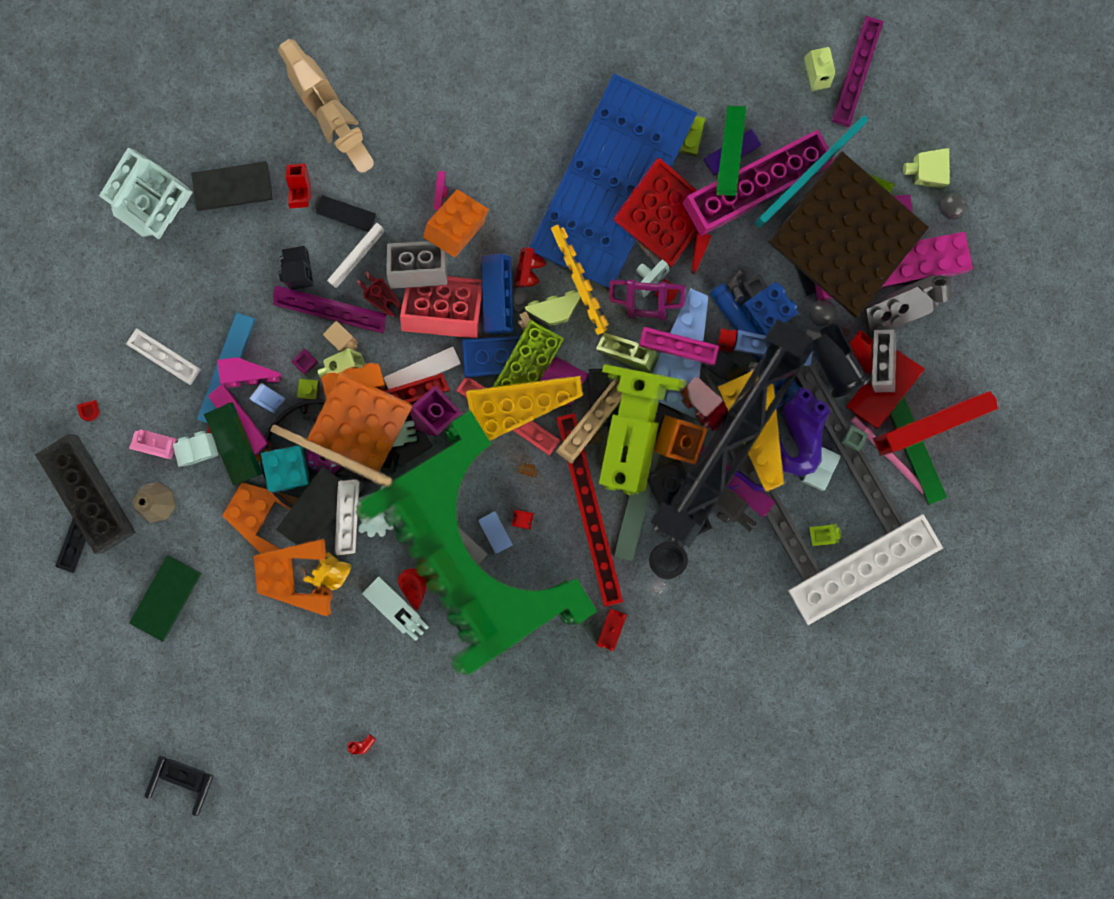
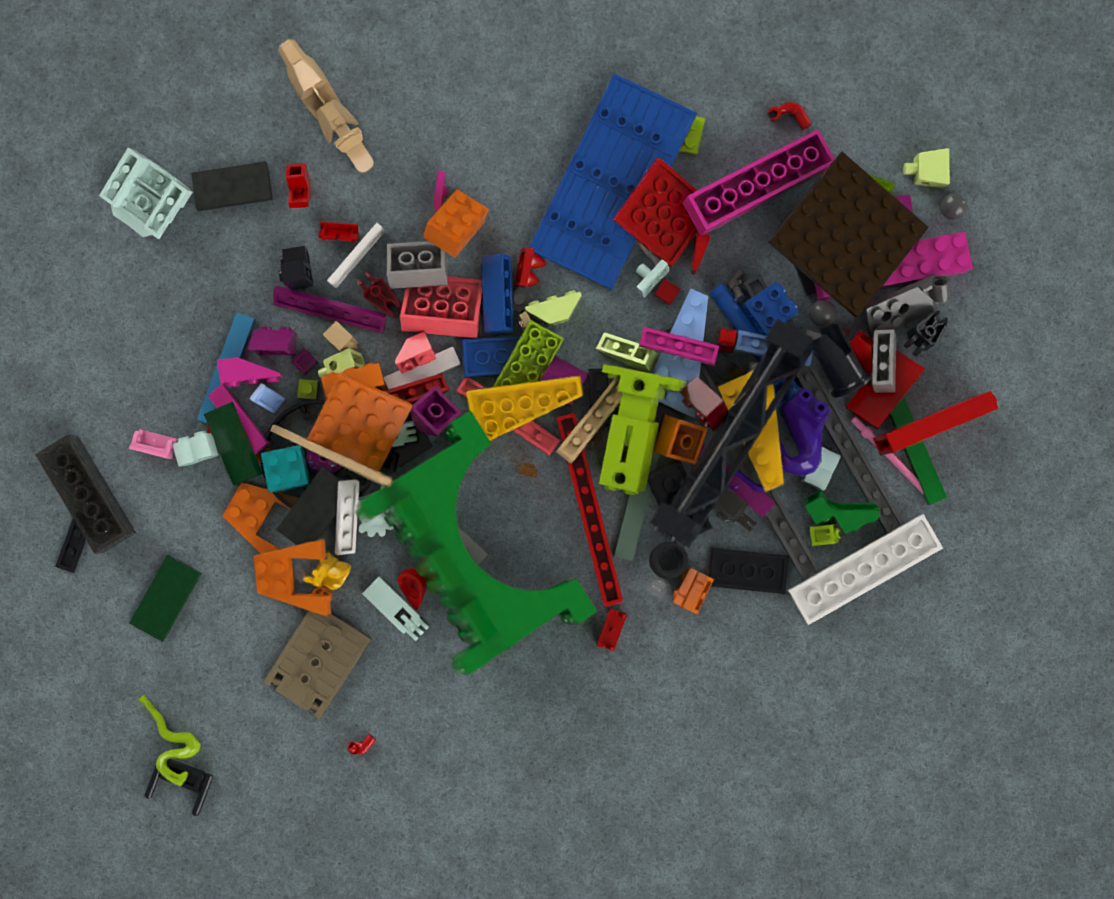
red tile [76,400,99,421] -> none
white tile [126,328,201,385] -> none
dark tan cone [133,482,176,523] -> none
black tile [316,195,376,232] -> none
light blue tile [478,511,513,554] -> none
red leg [511,510,534,530] -> none
yellow wing [551,225,609,335] -> none
magenta bar [609,279,686,321] -> none
dark purple tile [703,129,762,176] -> none
green tile [717,106,746,196] -> none
teal tile [754,115,869,228] -> none
yellowish green torso [804,47,835,91] -> none
magenta tile [831,16,884,127] -> none
sand green tile [841,425,869,452] -> none
none -> lime animal [138,695,201,787]
none -> magenta slope [249,327,297,356]
none -> dark tan door [263,611,372,719]
none -> red hinge [318,221,359,243]
none -> coral slope [395,332,437,374]
none -> orange brick [673,567,714,614]
none -> black tile [709,548,789,594]
none -> red piece [767,102,812,130]
none -> green arch [804,490,881,534]
none -> black hinge [903,311,948,357]

